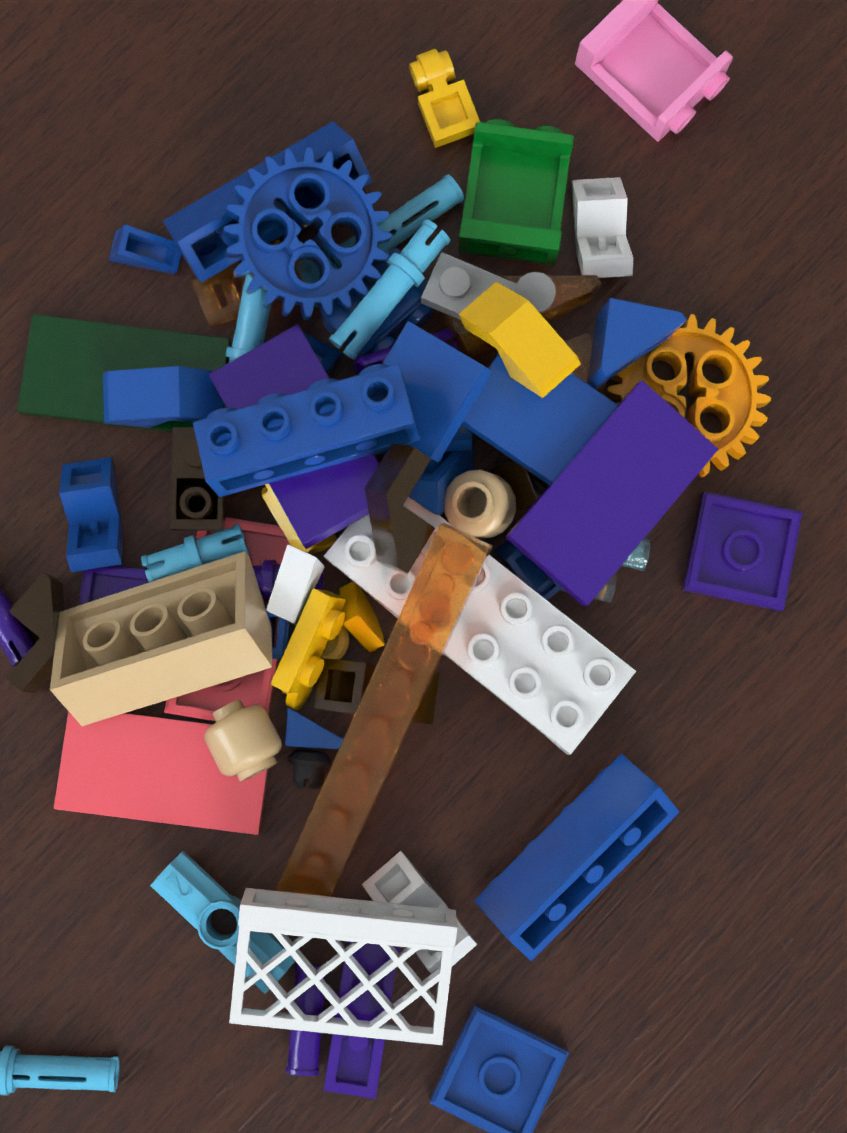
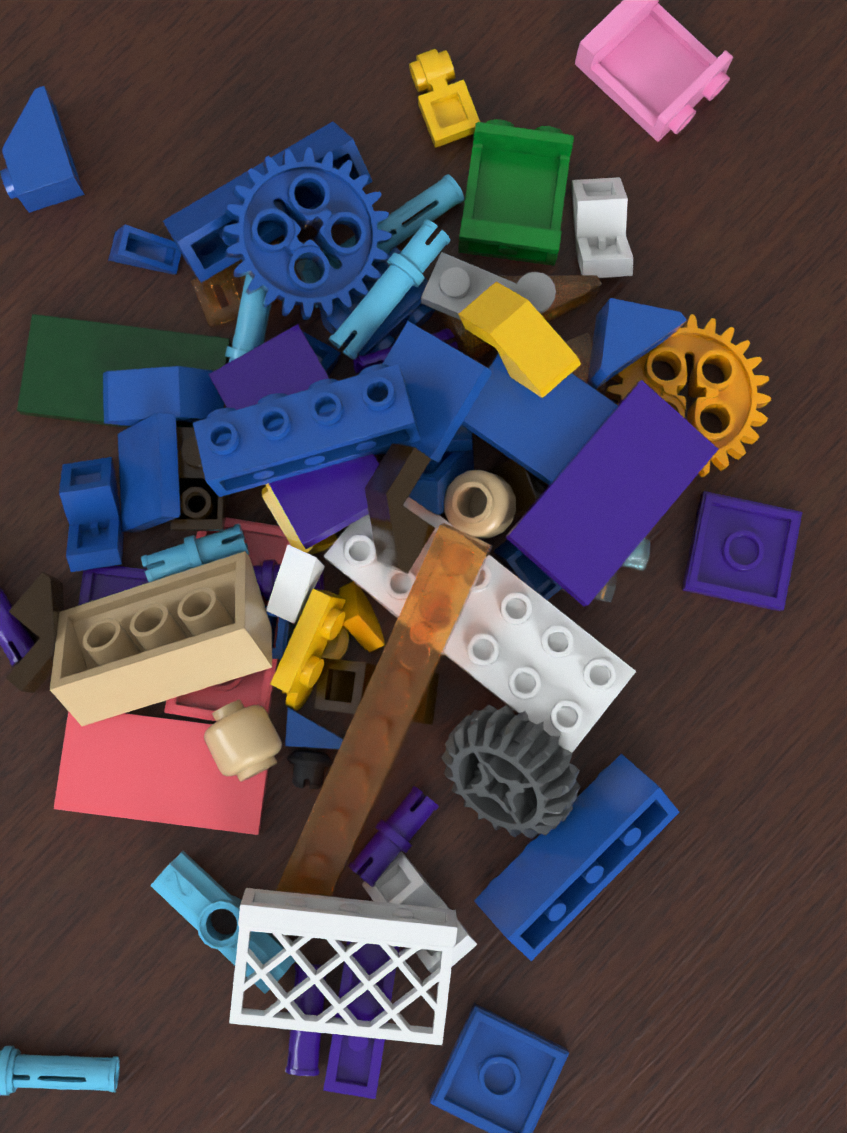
none -> blue slope [0,86,85,213]
none -> blue tile [118,412,181,532]
none -> dark purple pin [348,786,439,887]
none -> dark grey gear [441,705,581,839]

